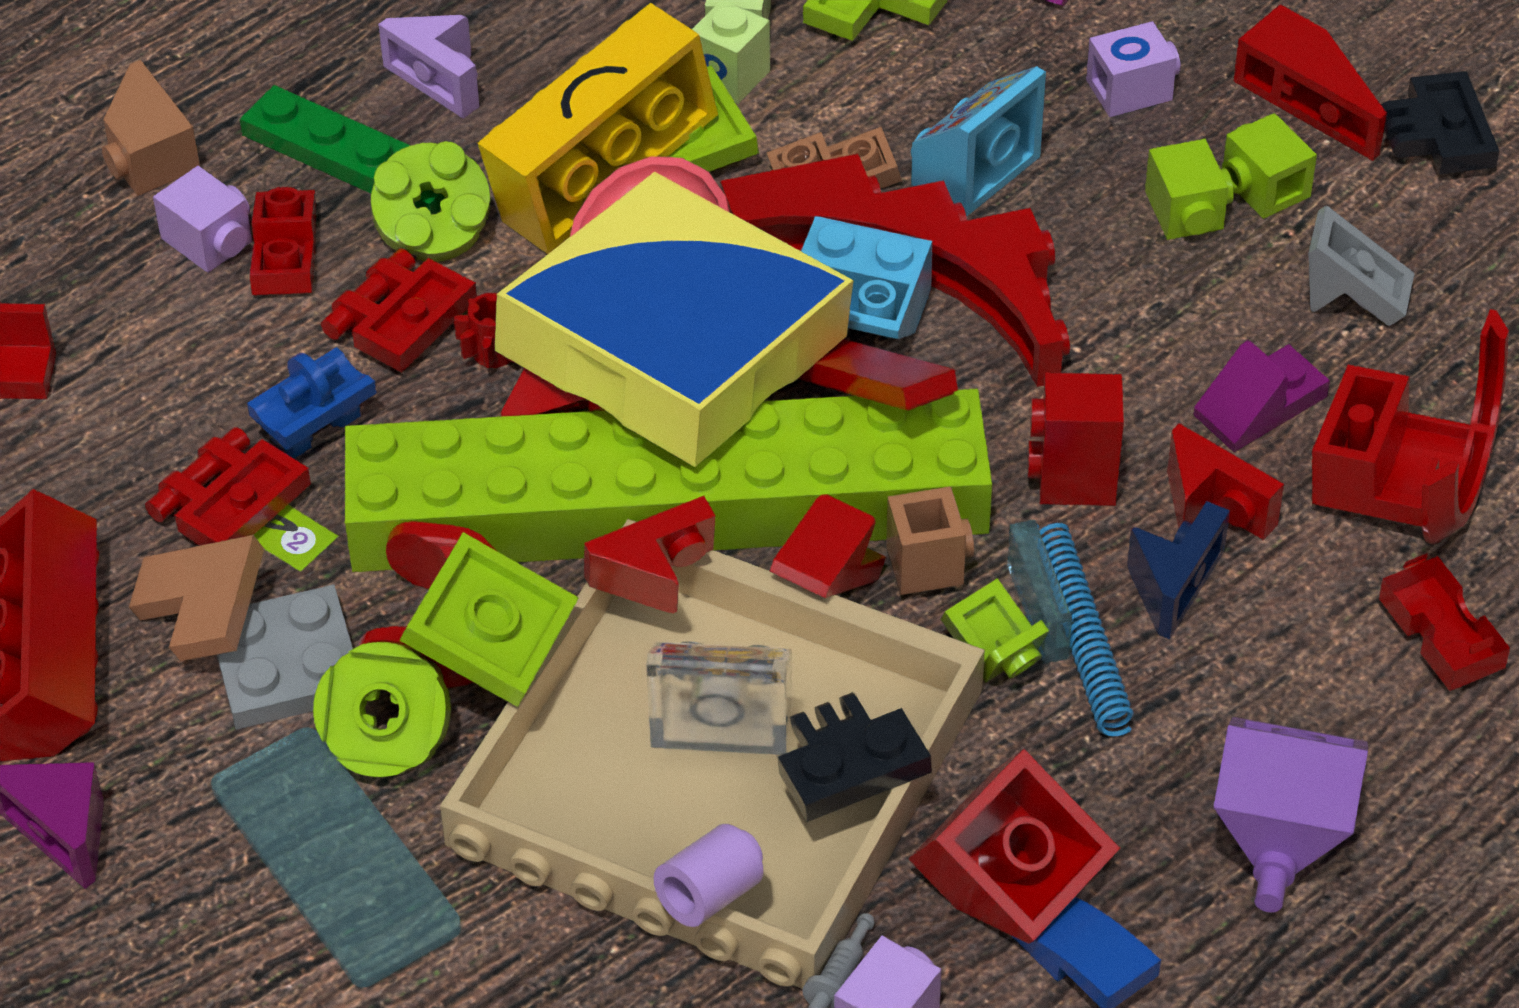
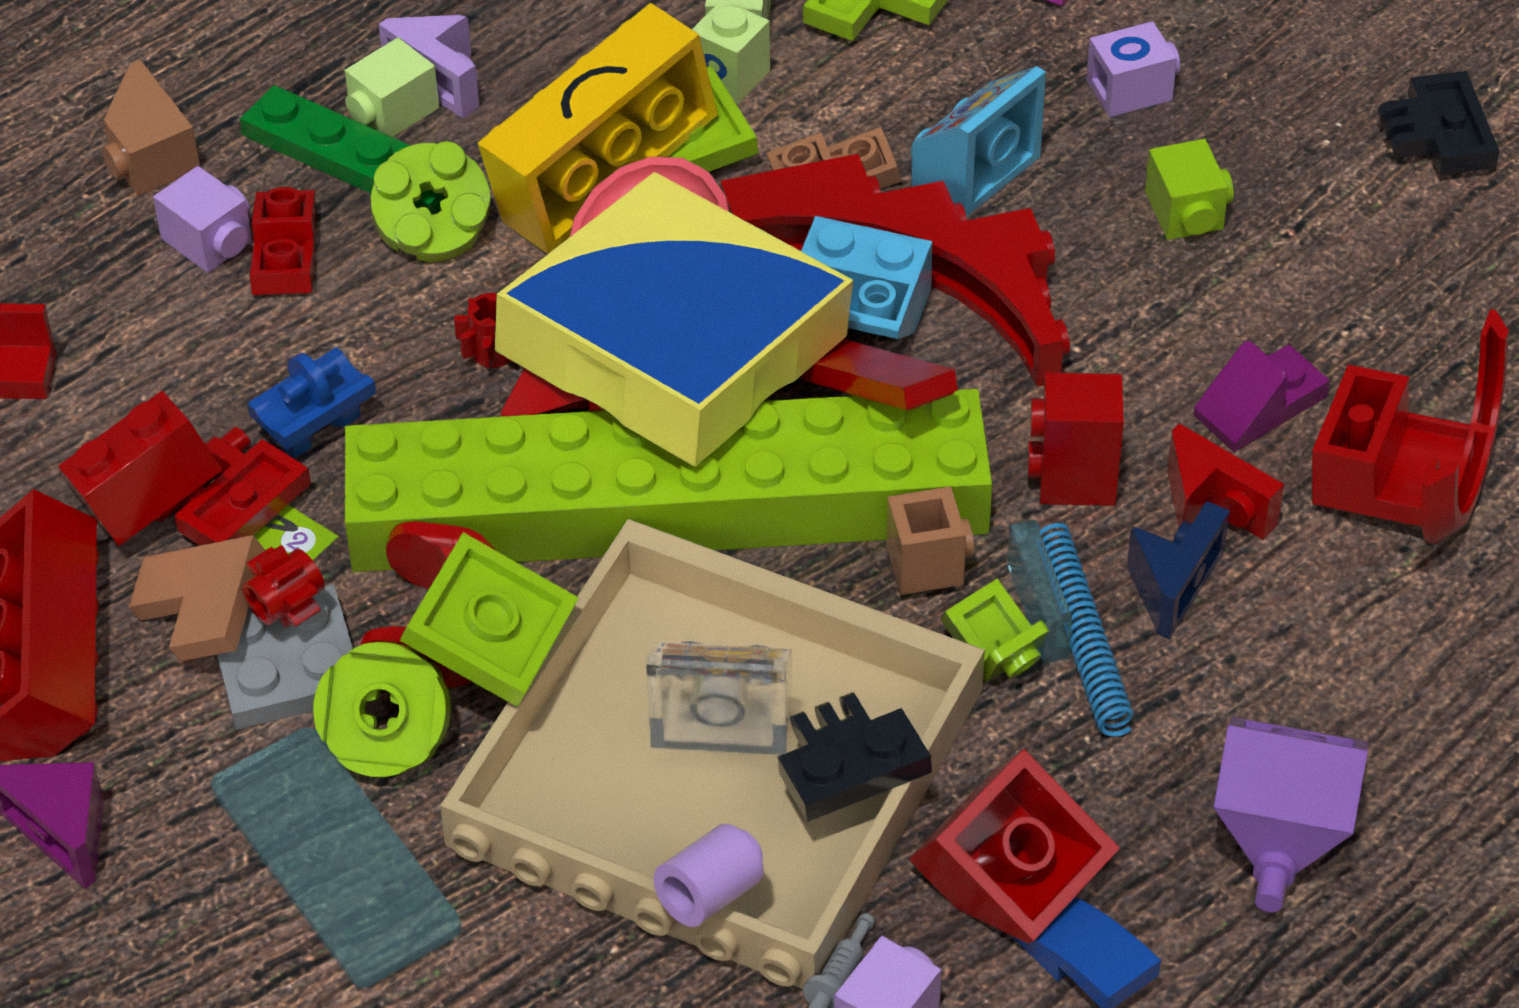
red plate [321,248,477,373] -> none
red slope [584,496,716,613] -> none
red slope [769,494,886,598] -> none
lime brick [1221,113,1317,219] -> none
red slope [1233,4,1387,161] -> none
light grey slope [1308,205,1415,326] -> none
red piece [1379,553,1510,691] -> none
none -> red slope [58,390,222,546]
none -> red gear [242,545,325,628]
none -> yellowish green brick [344,37,439,137]

